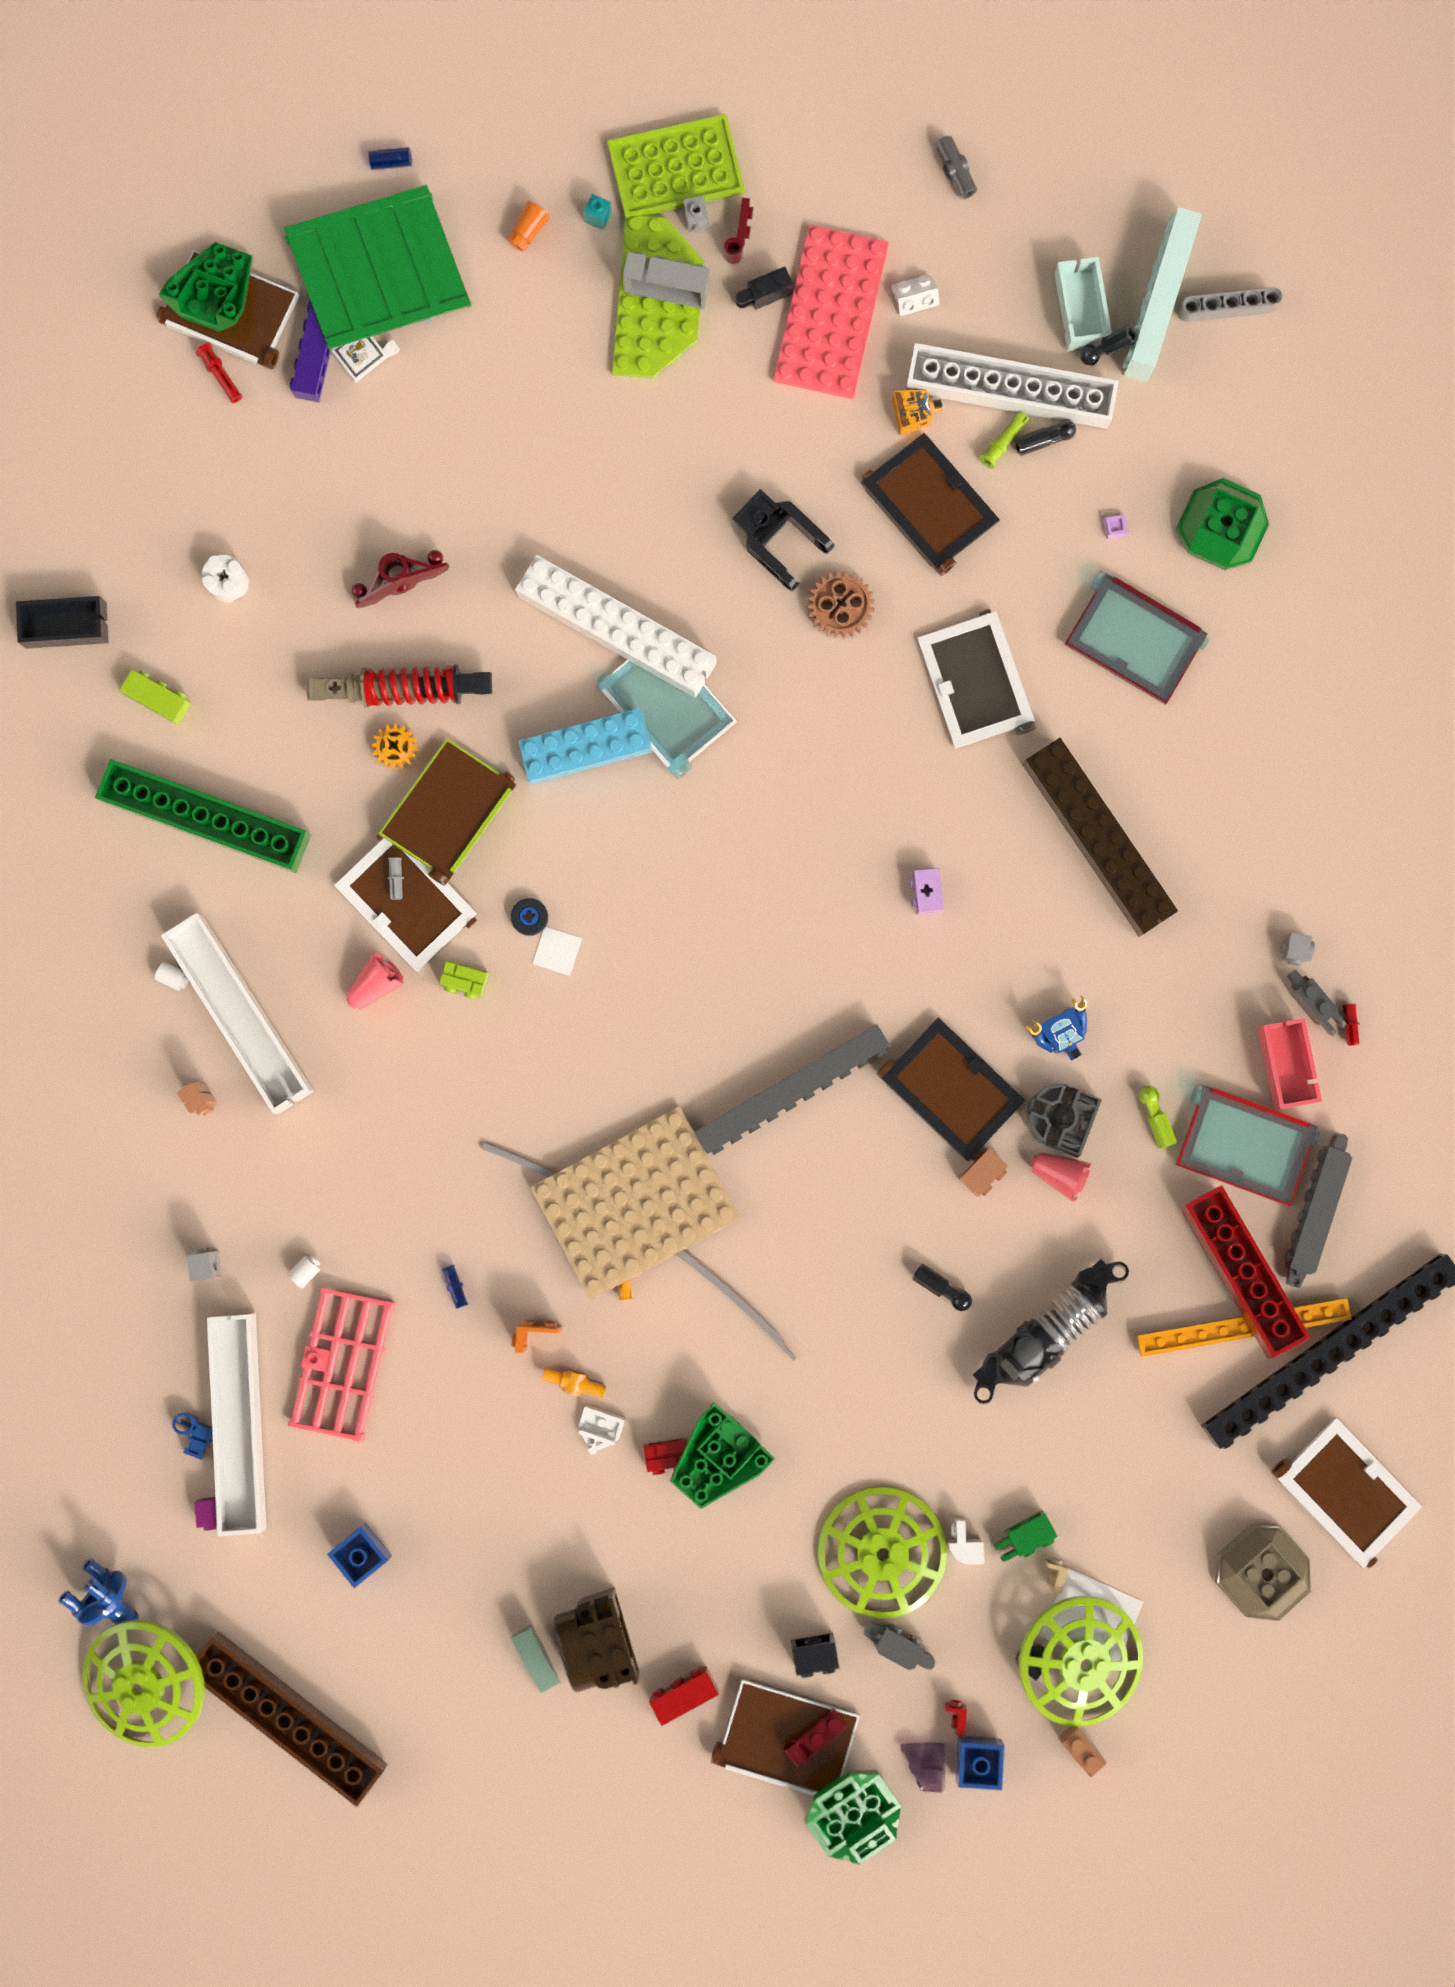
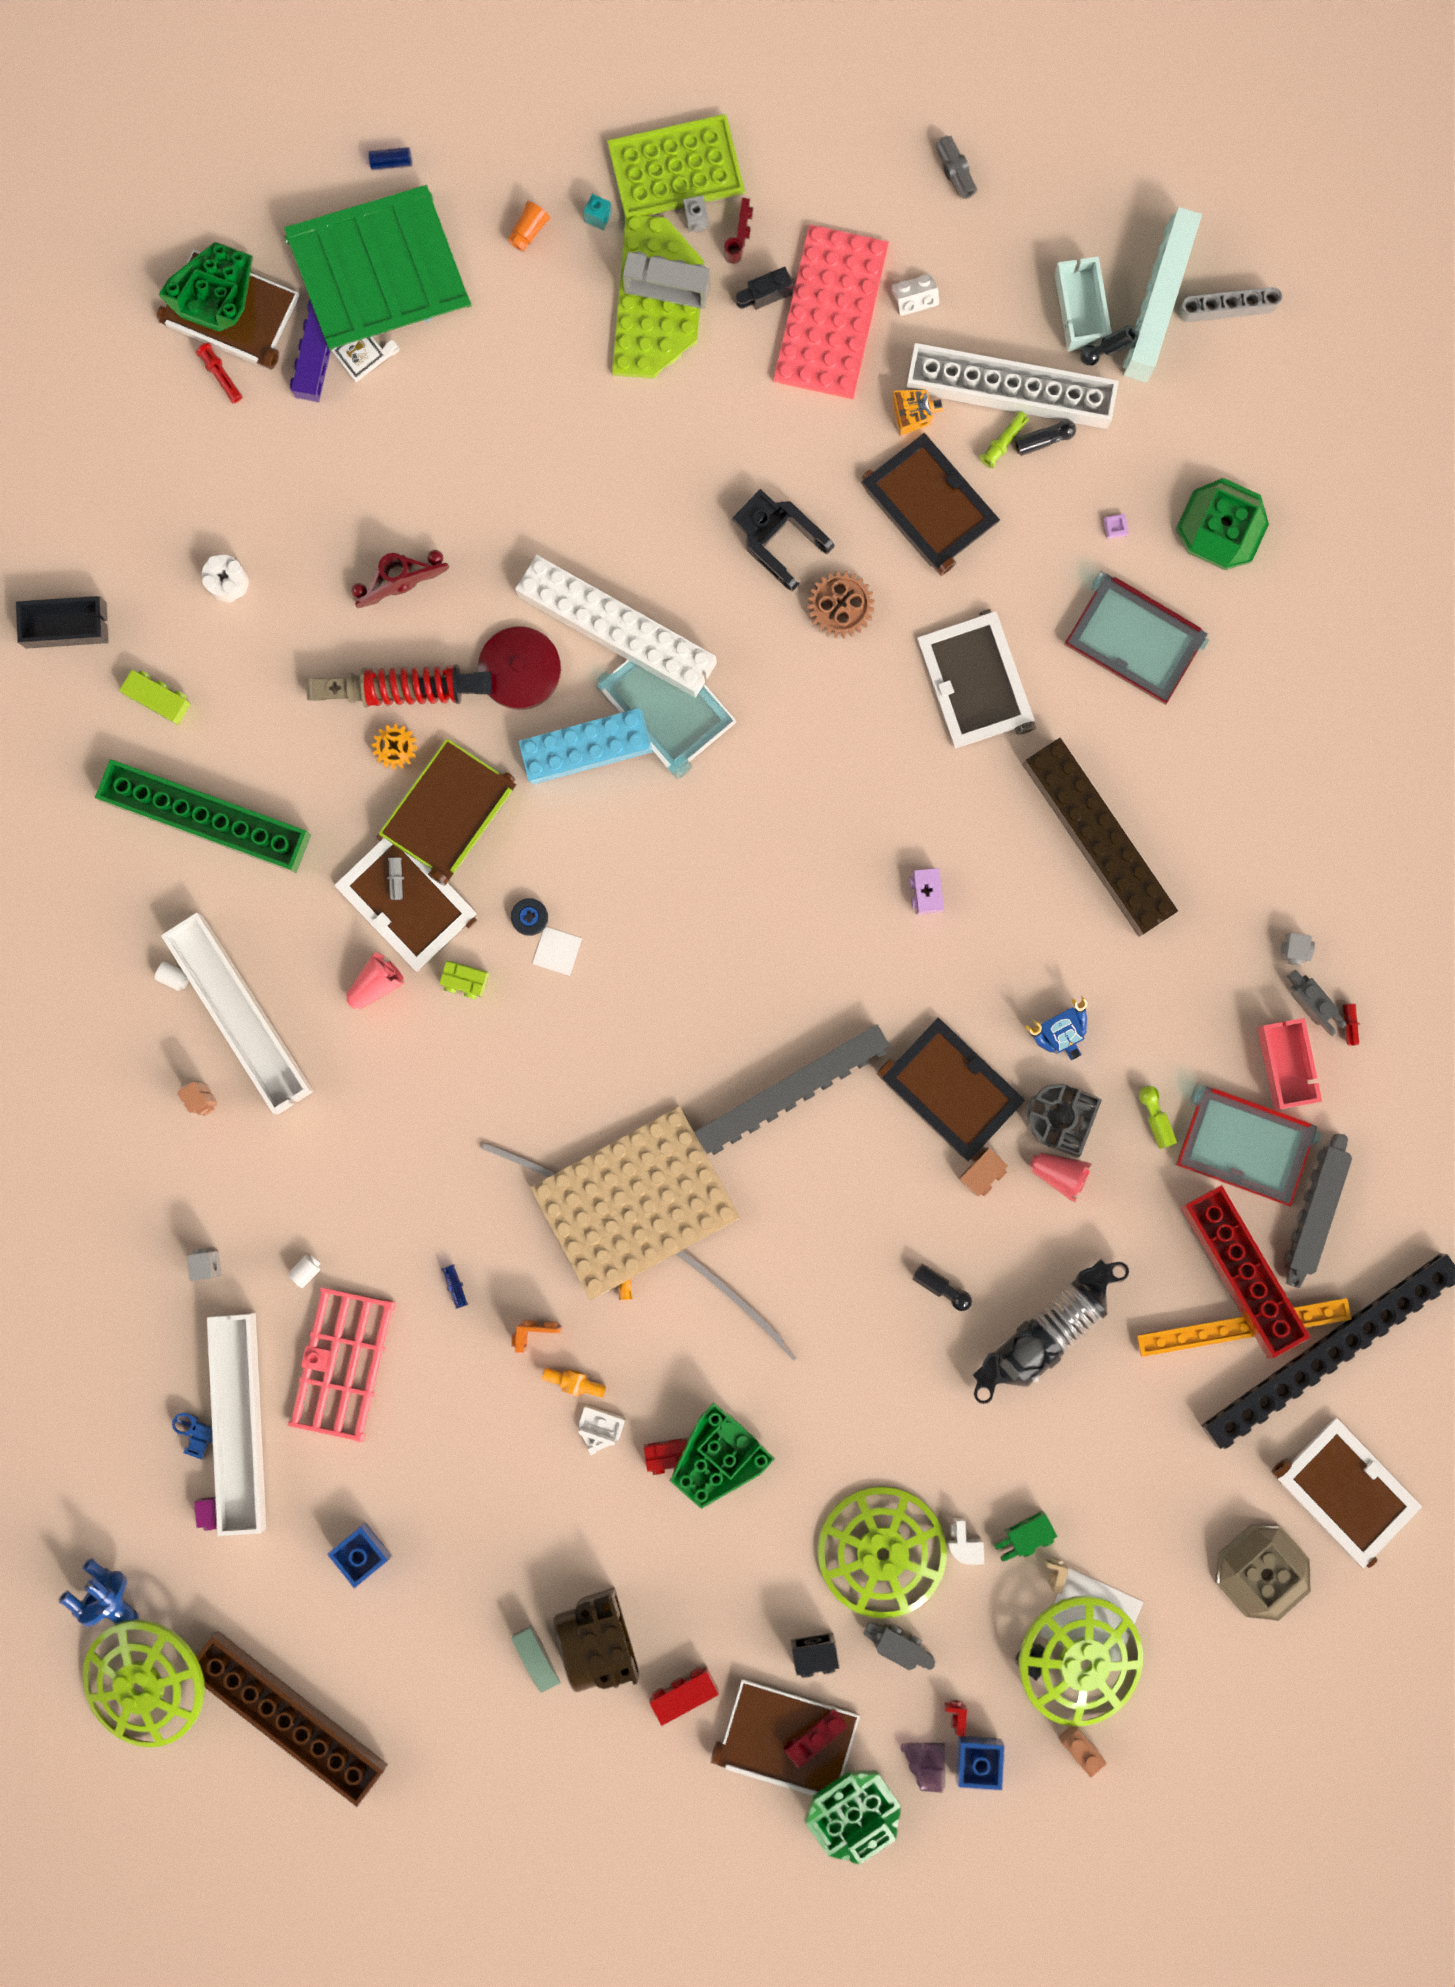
none -> dark red dish [478,626,561,710]

